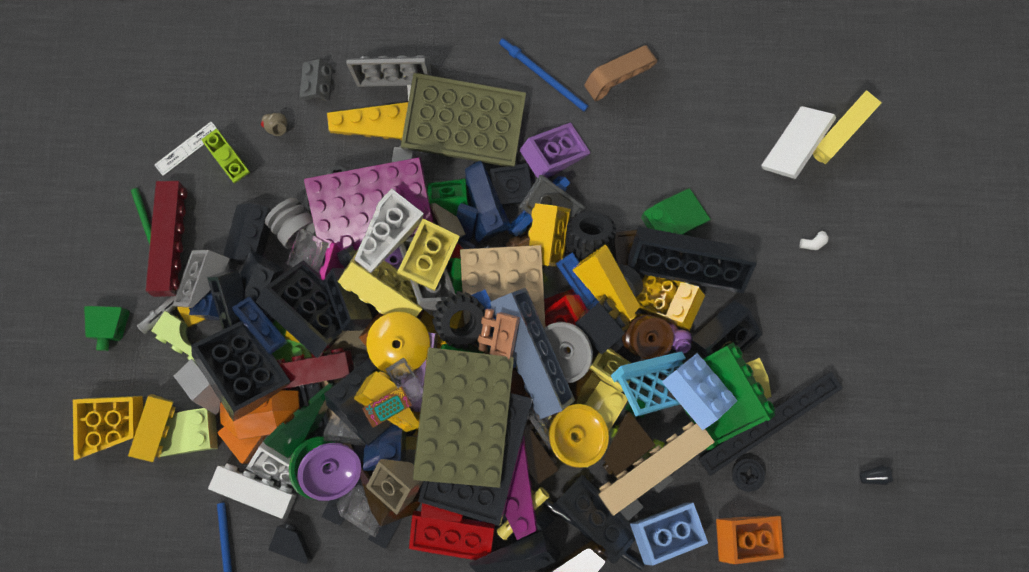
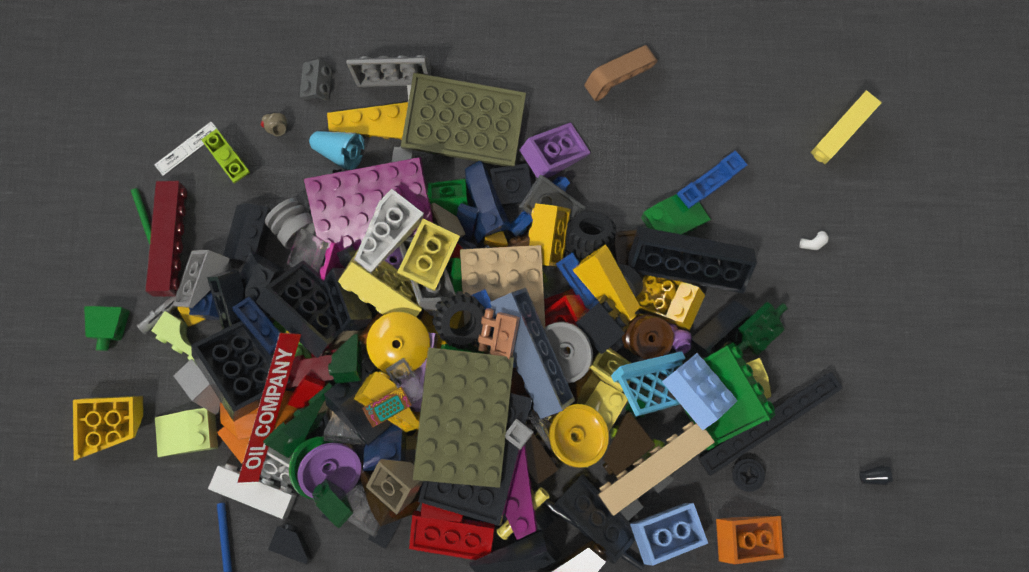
yellow slope [128,394,176,462] -> none
blue bar [499,38,589,112] -> none
white tile [761,106,836,179] -> none
none -> red sticker [237,333,301,483]
none -> red tile [287,375,325,409]
none -> medium azure cone [309,131,365,170]
none -> dark green slope [312,479,354,528]
none -> dark green slope [328,334,362,383]
none -> yellow slope [484,231,508,248]
none -> light grey tile [505,419,534,450]
none -> blue slope [677,150,747,209]
none -> dark green plate [738,302,788,356]

